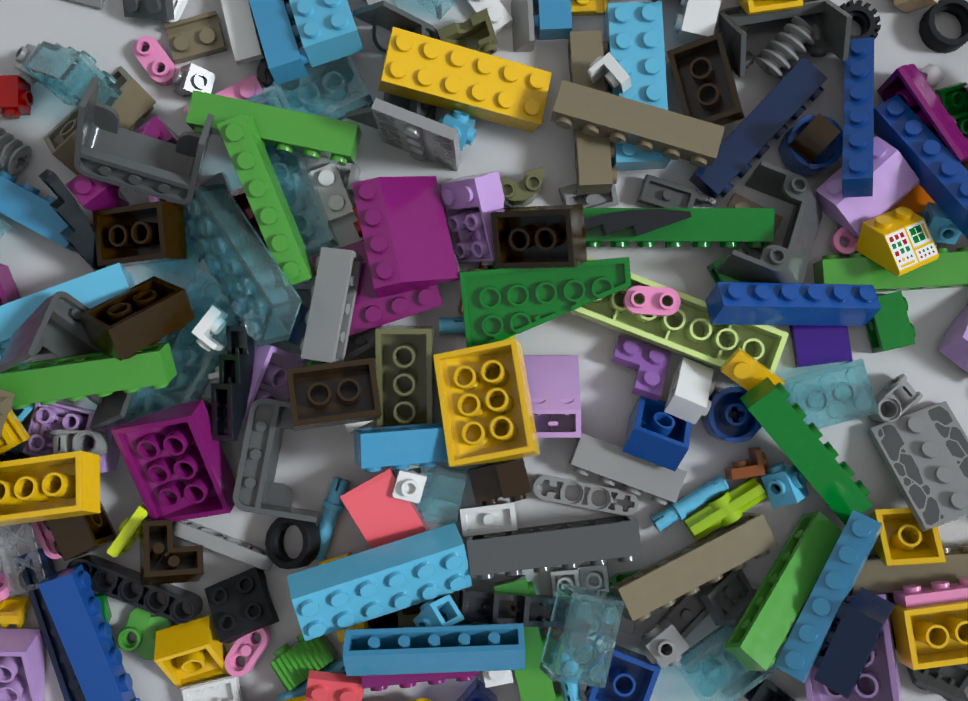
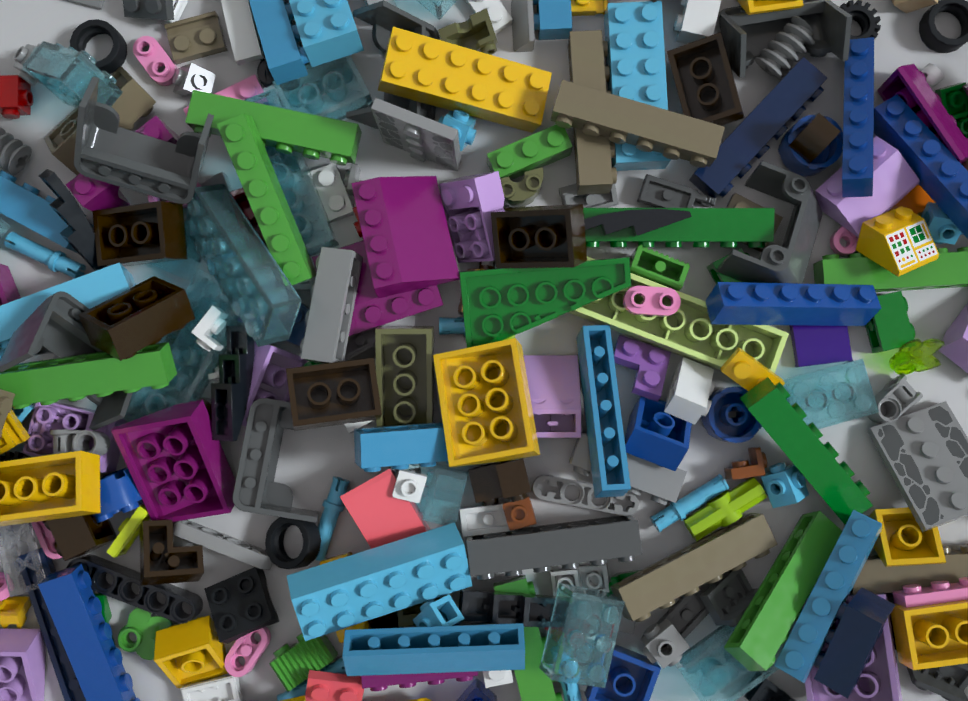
white bracket [587,53,632,93] -> none
none -> medium azure pin [4,232,86,279]
none -> black tyre [70,19,127,75]
none -> blue brick [92,467,144,523]
none -> bright green brick [487,125,573,180]
none -> dark orange bracket [503,494,537,531]
none -> dark azure brick [576,325,631,498]
none -> bright green brick [630,245,690,291]
none -> clear neon green plate [889,339,945,375]

